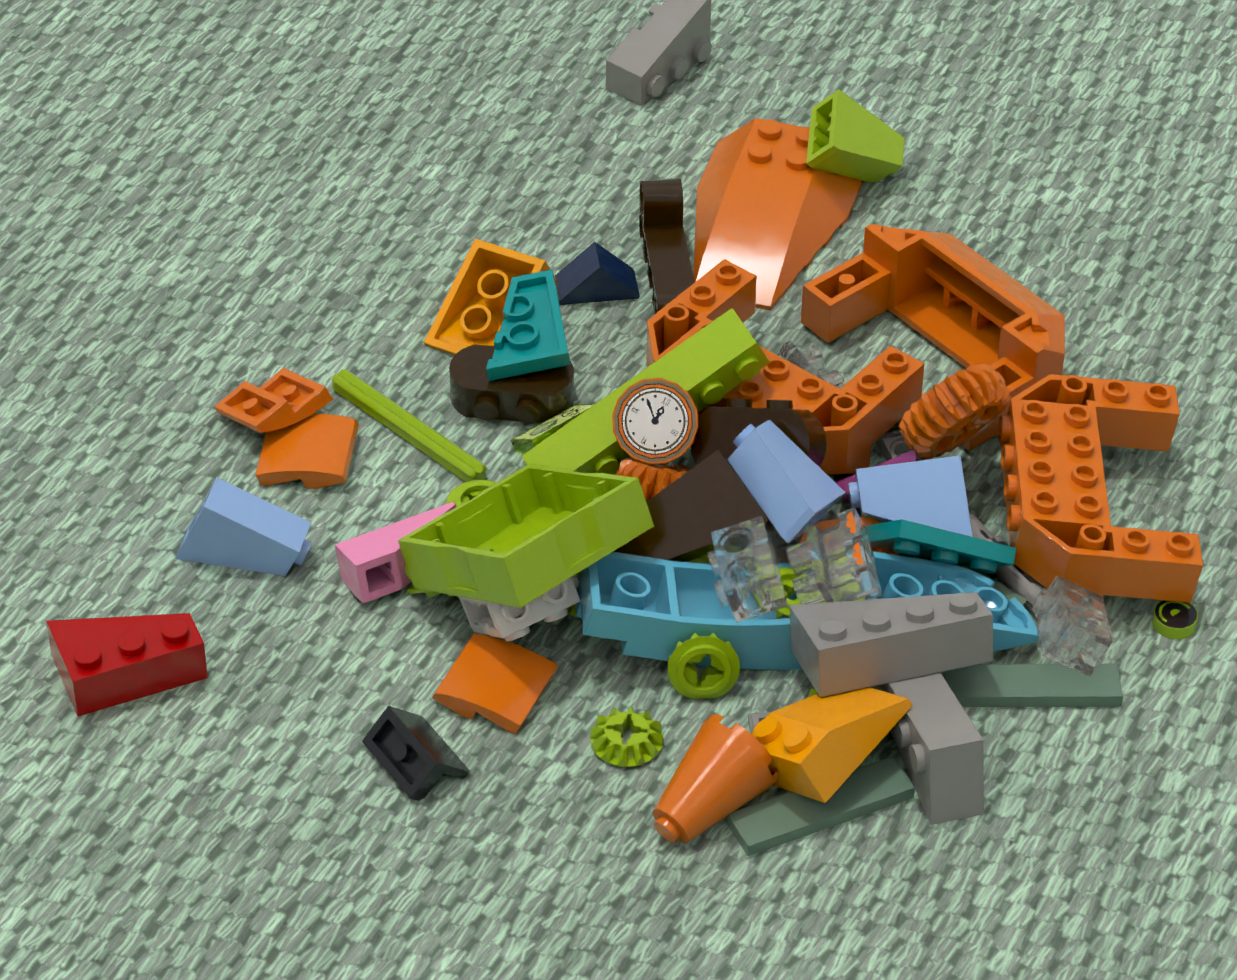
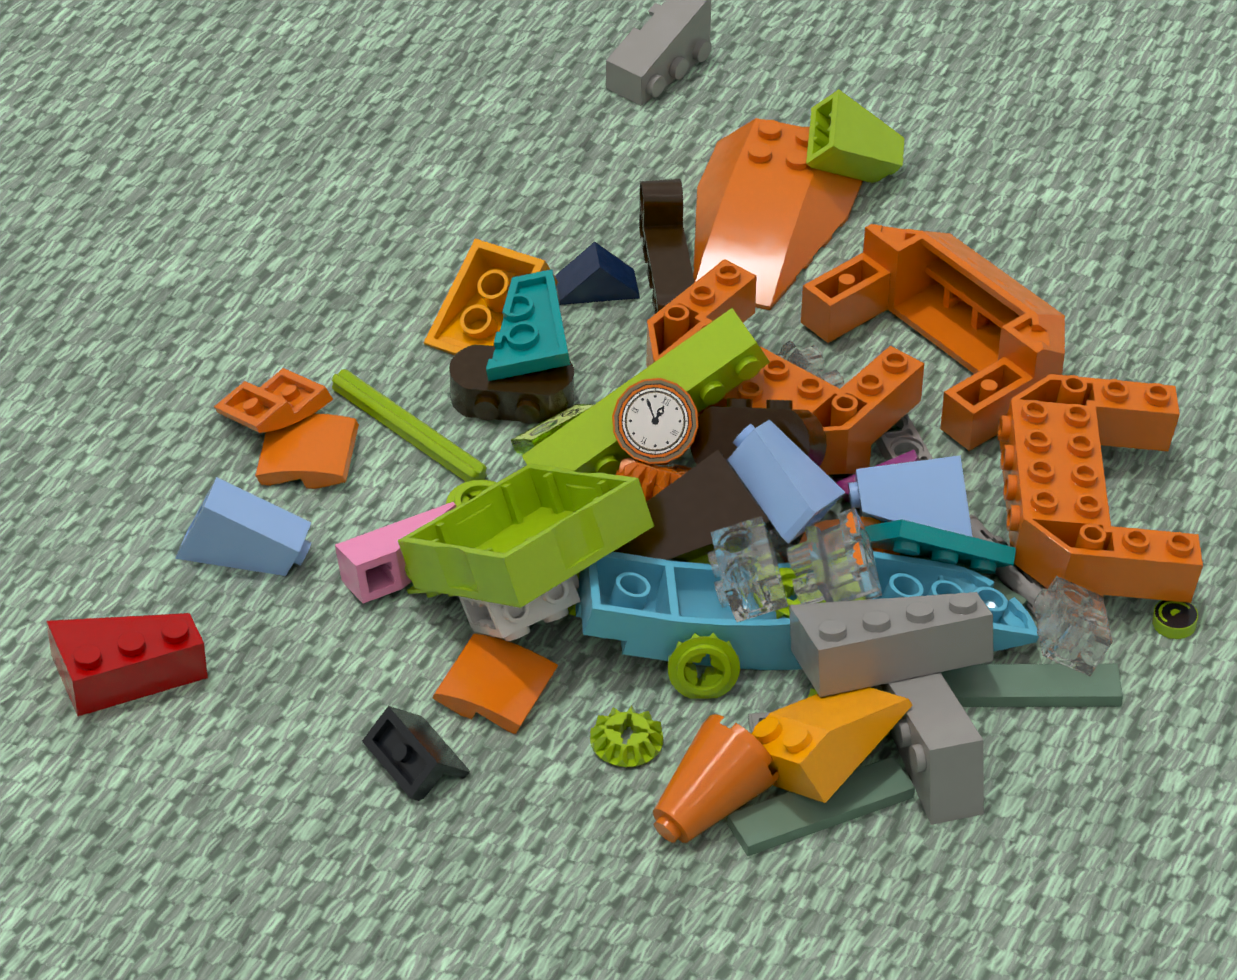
orange gear [899,363,1011,459] -> none

